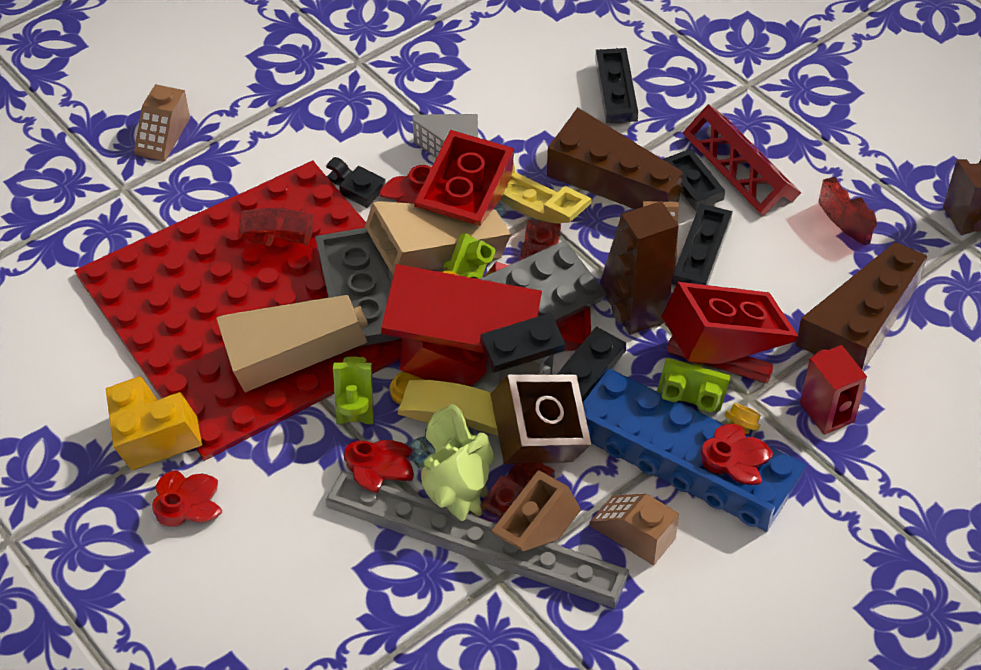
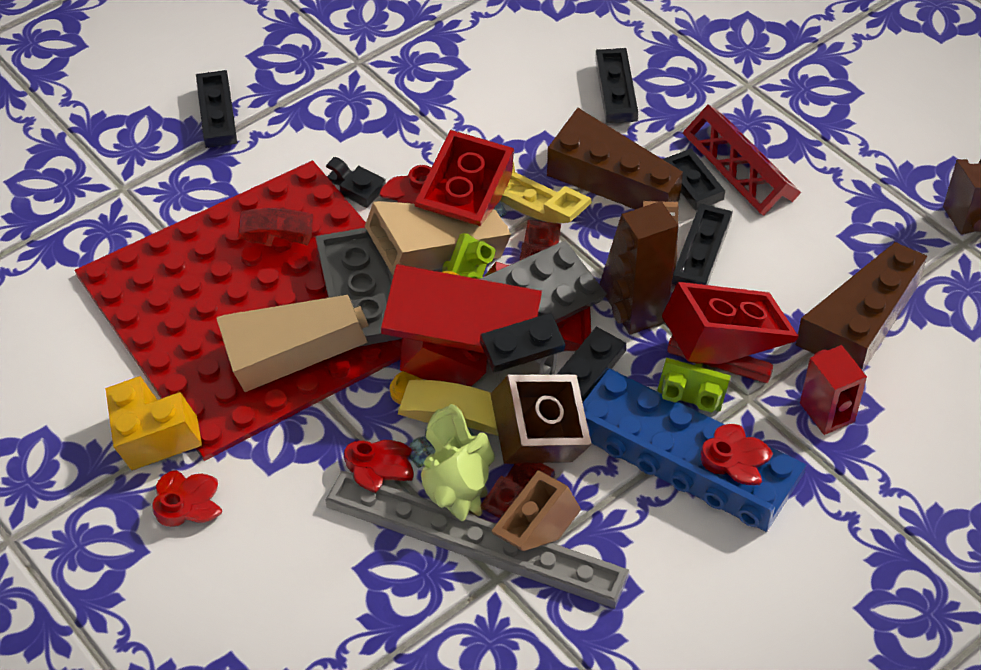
medium nougat slope [134,84,190,162] -> none
lime hips [333,357,374,424] -> none
light grey slope [413,114,478,158] -> none
medium nougat slope [589,493,679,566] -> none
yellow plate [724,403,761,434] -> none
clear red slope [818,177,877,245] -> none
none -> black plate [196,70,238,148]

